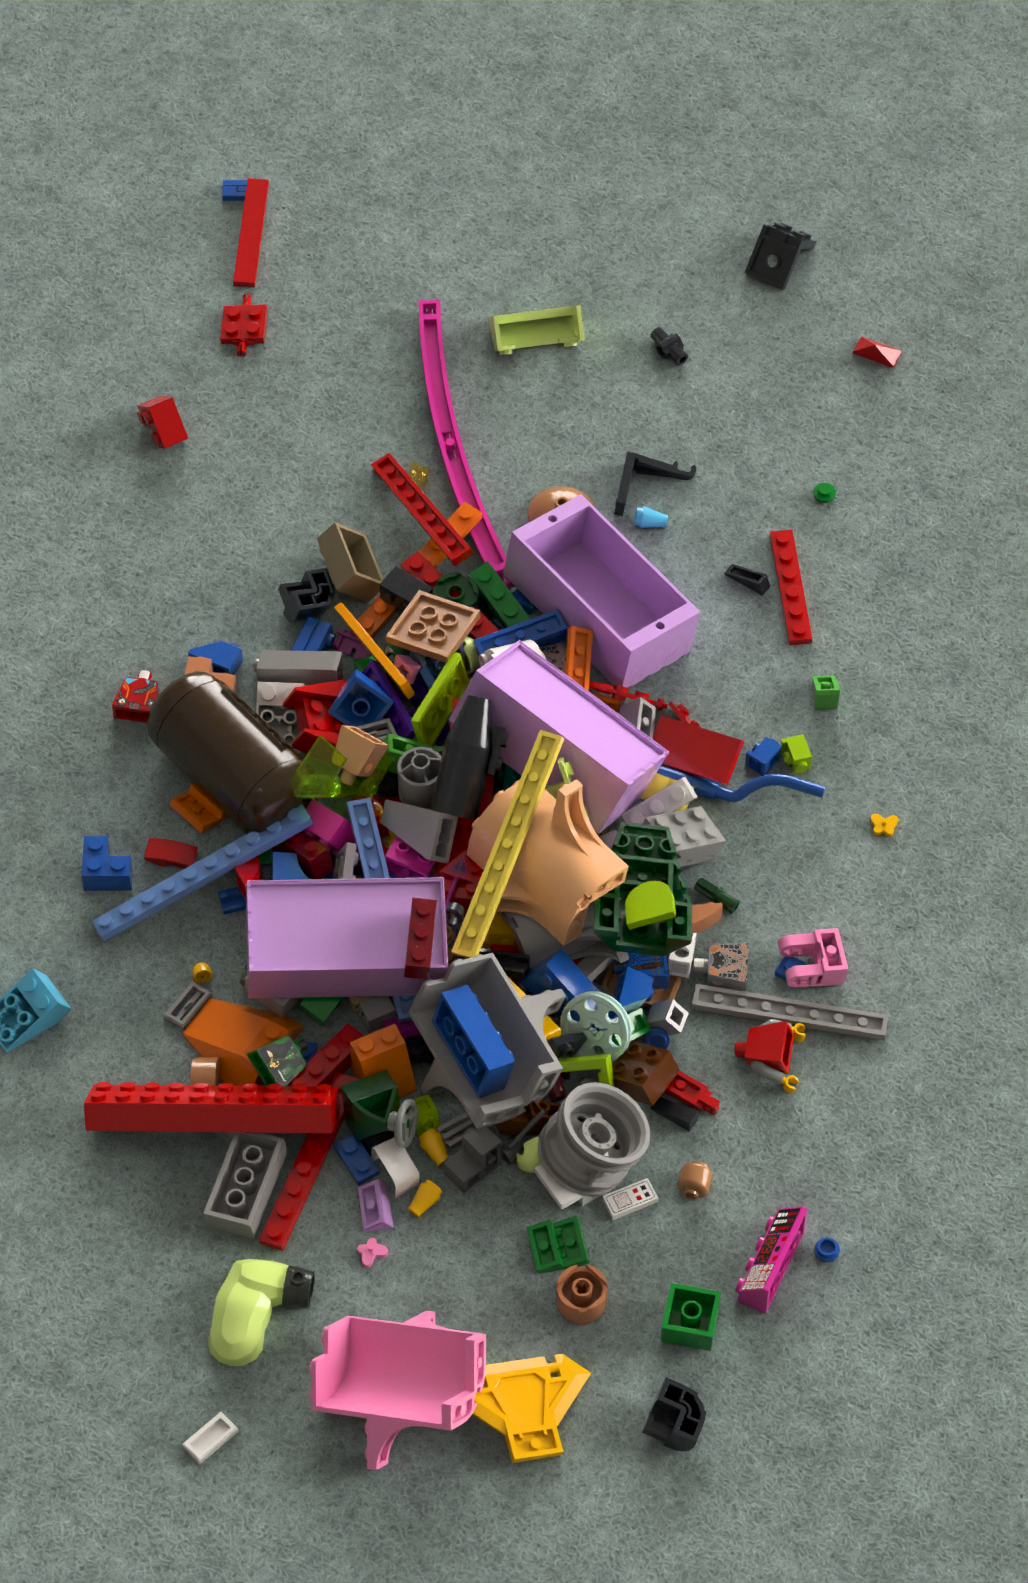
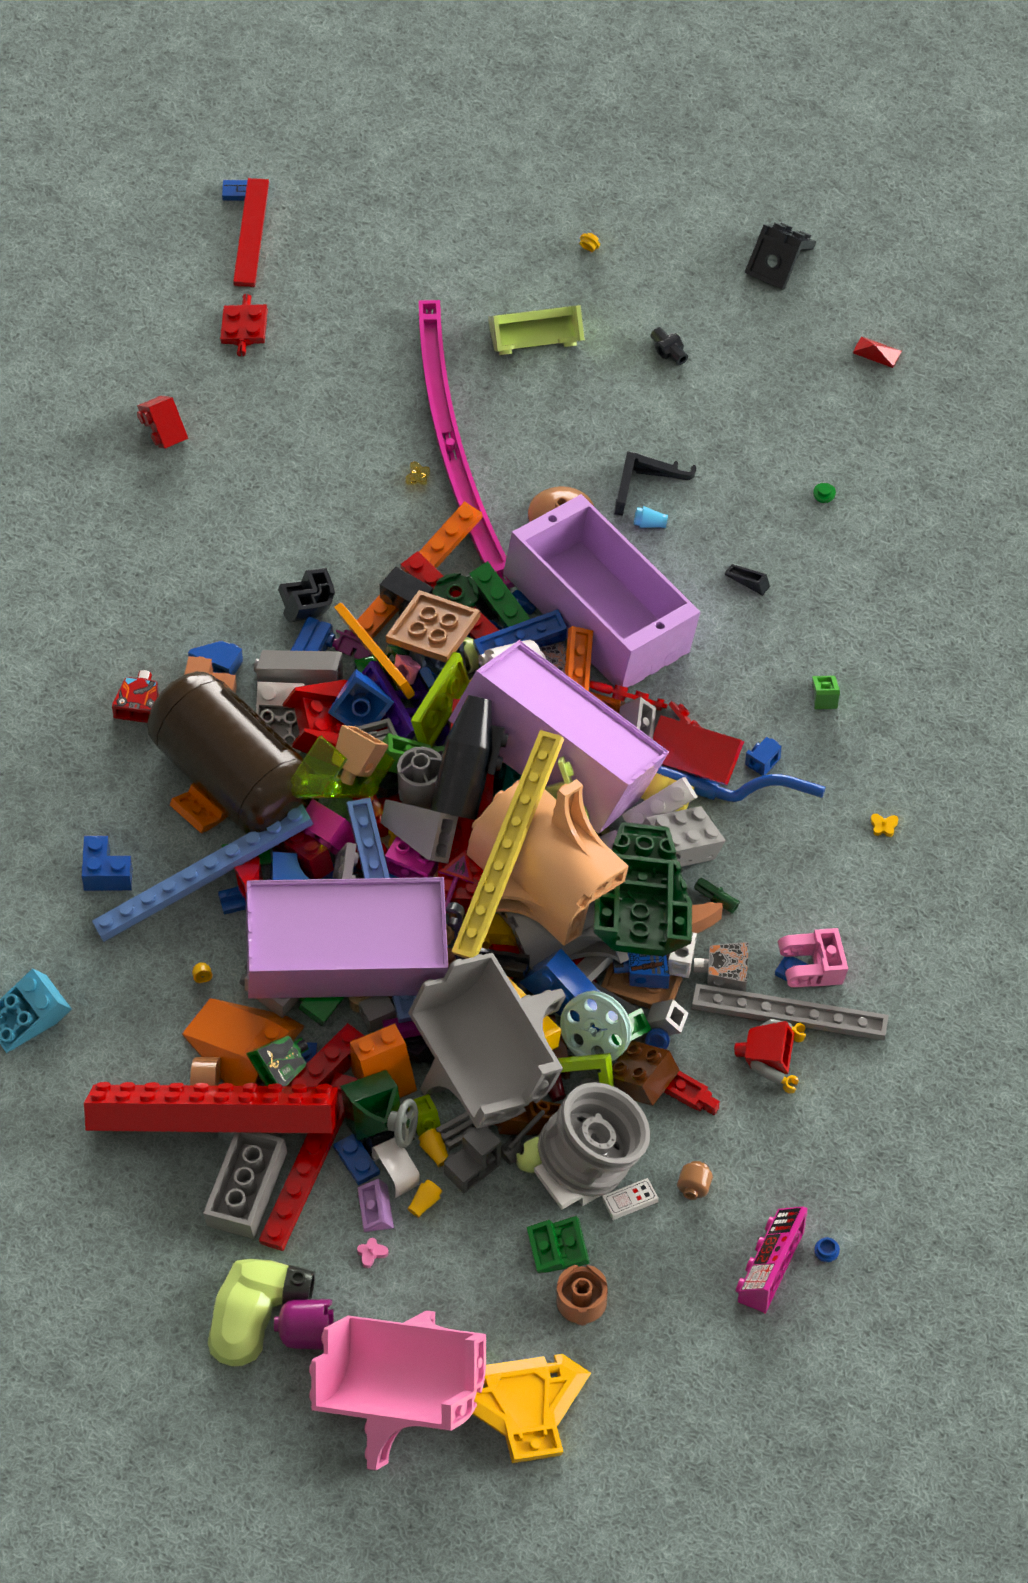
red slope [143,838,198,869] -> none
light grey tile [163,981,212,1031] -> none
white tile [182,1412,239,1465] -> none
dark tan piece [317,522,384,602] -> none
red plate [371,453,474,566] -> none
dark red brick [404,897,437,980] -> none
blue brick [432,984,515,1098] -> none
black plate [548,1032,588,1059] -> none
blue slope [609,966,654,1018] -> none
lime tile [625,881,676,930] -> none
black brick [642,1377,706,1451] -> none
black piece [650,1097,698,1132] -> none
green brick [661,1283,721,1351] -> none
red plate [770,530,812,645] -> none
lime brick [781,734,812,774] -> none
none -> magenta cylinder [274,1299,334,1350]
none -> yellow plate [579,233,600,252]

